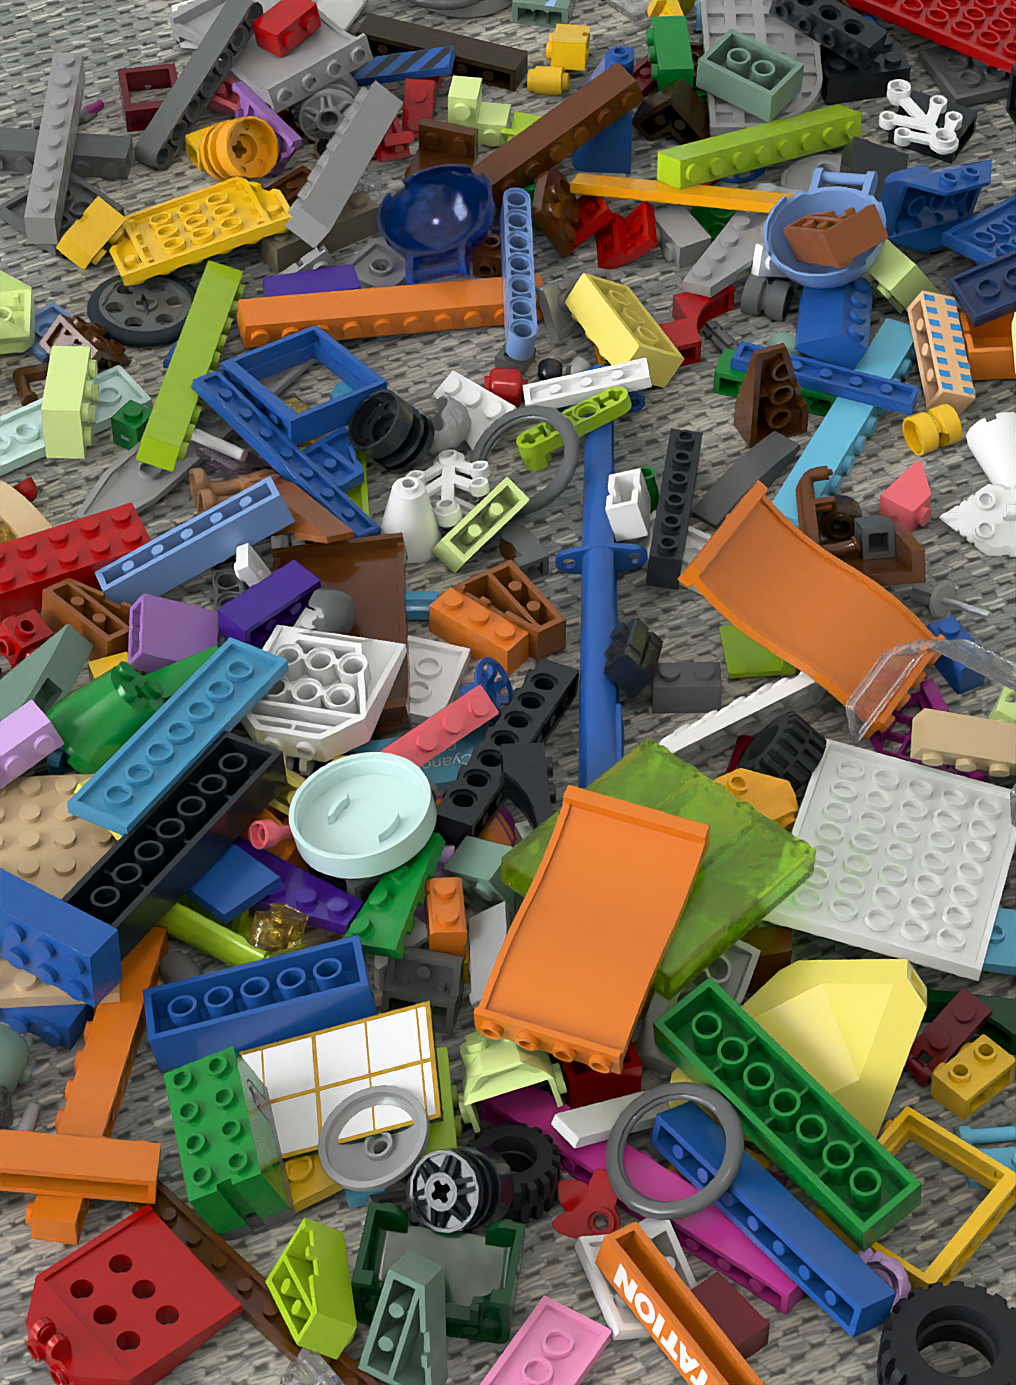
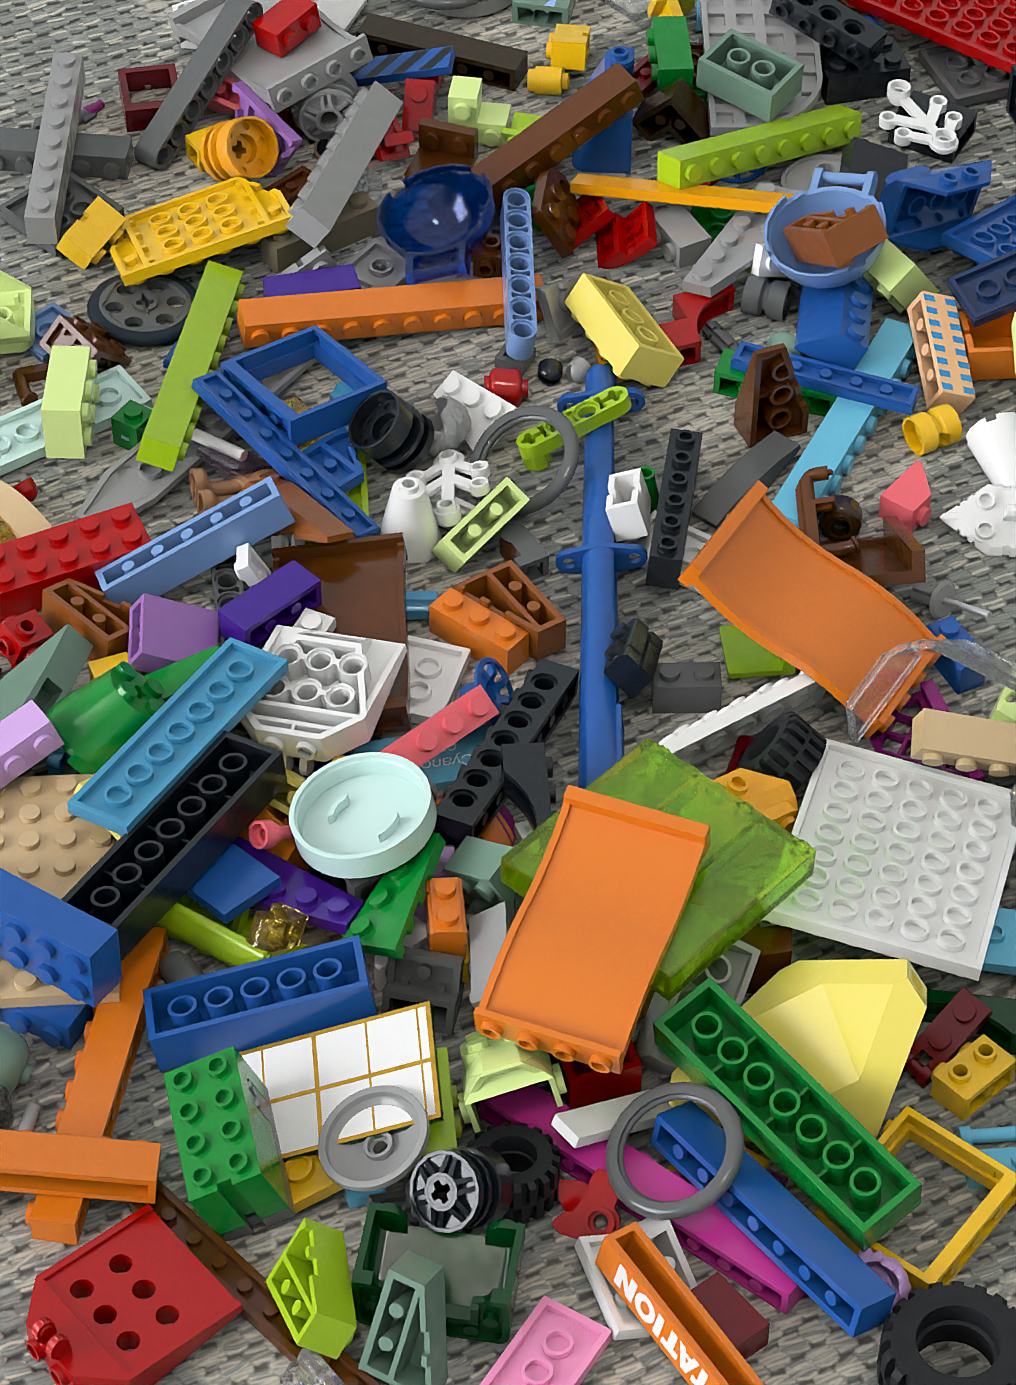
dark grey hair [308,587,356,635] -> none
white plate [523,358,652,409] -> none
dark grey brick [854,515,896,560] -> none

